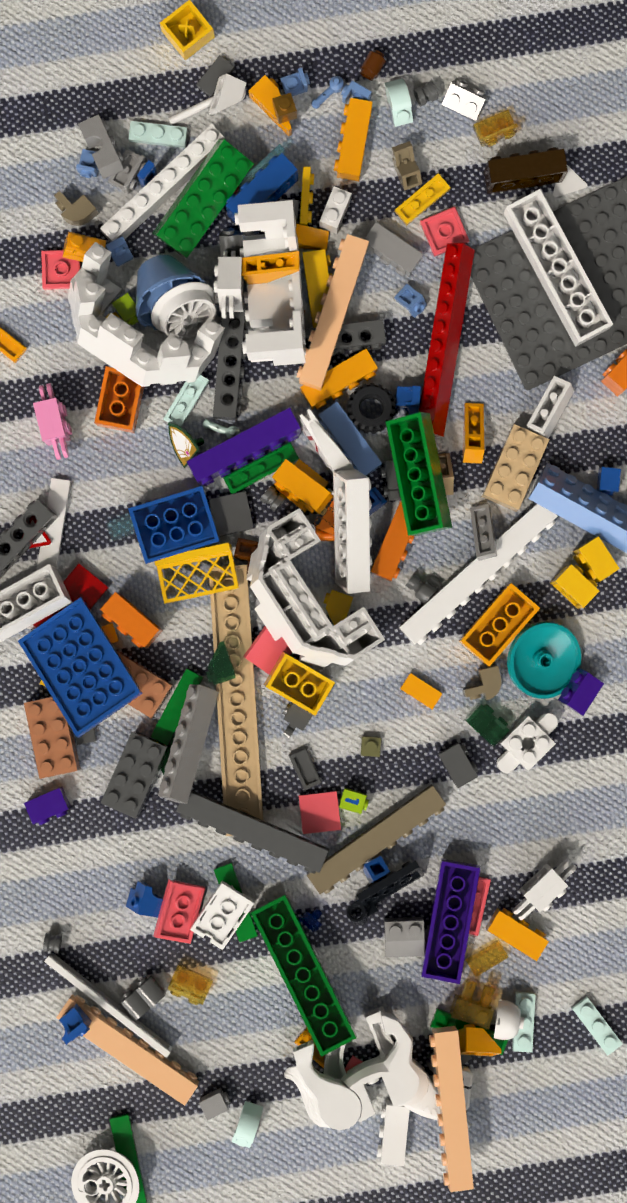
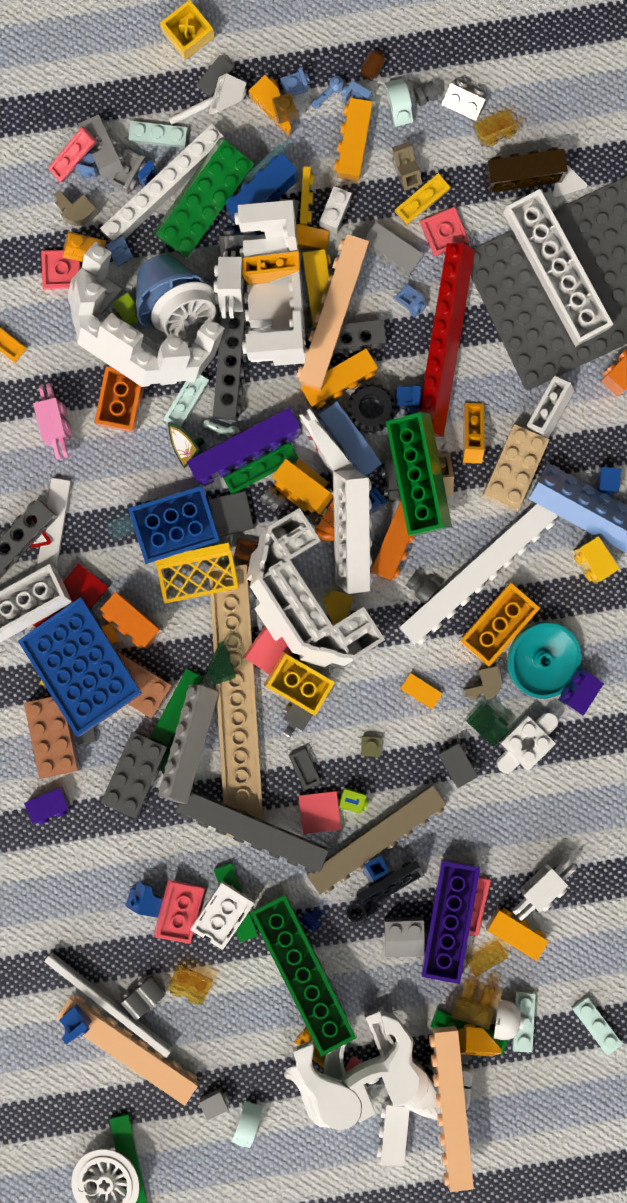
dark grey wheel [43,932,62,954] -> none
light grey plate [470,504,497,561] -> none
yellow brick [550,564,599,609] -> none
none -> coral tile [48,127,97,182]

